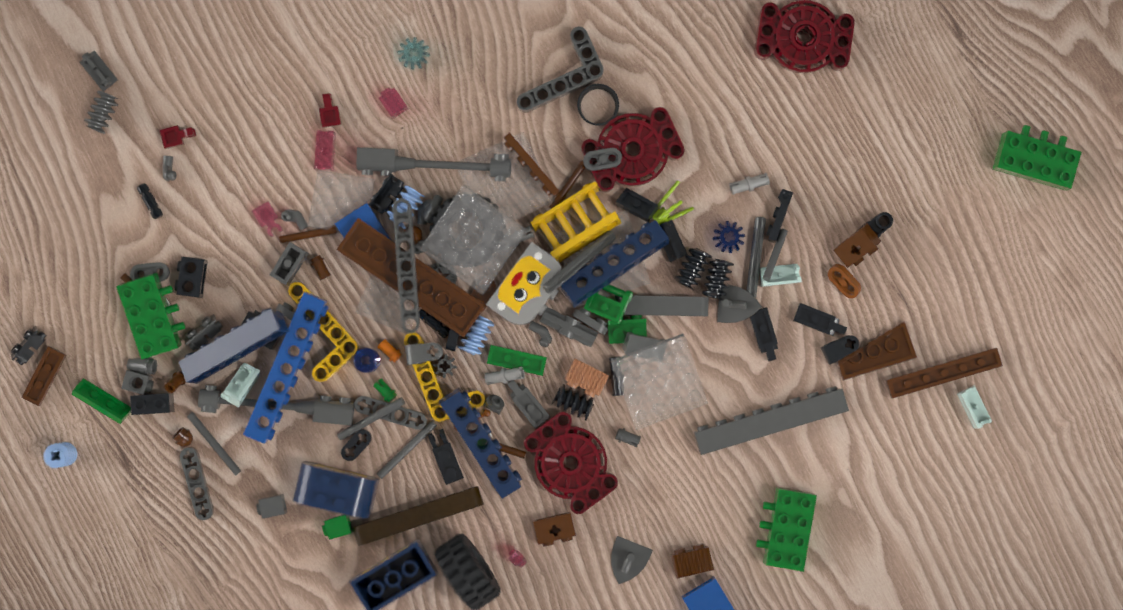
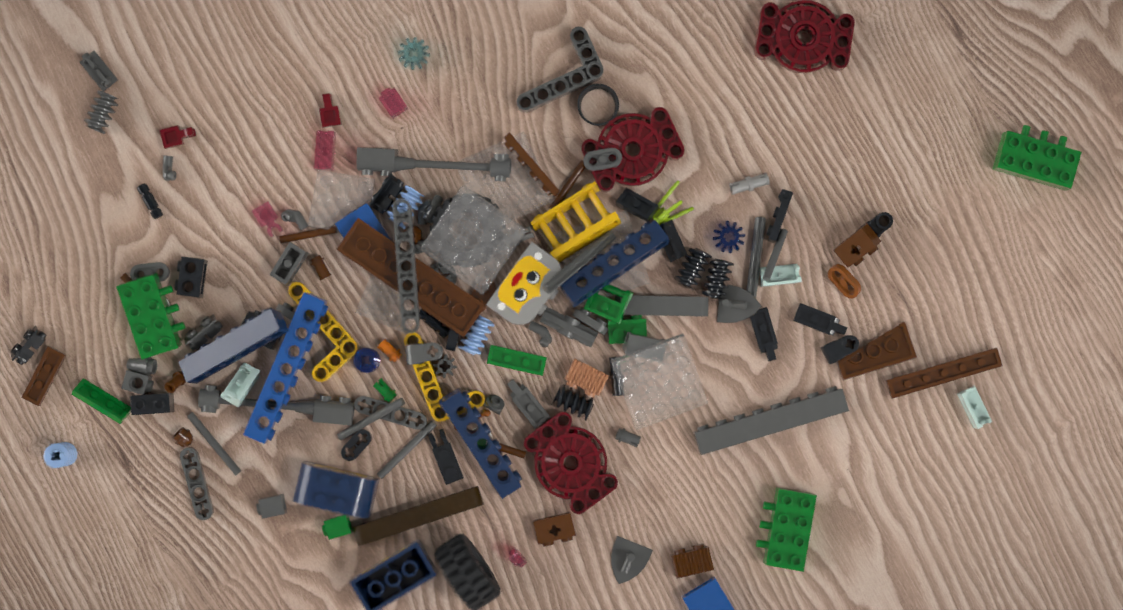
light grey pin [485,367,525,385] -> none

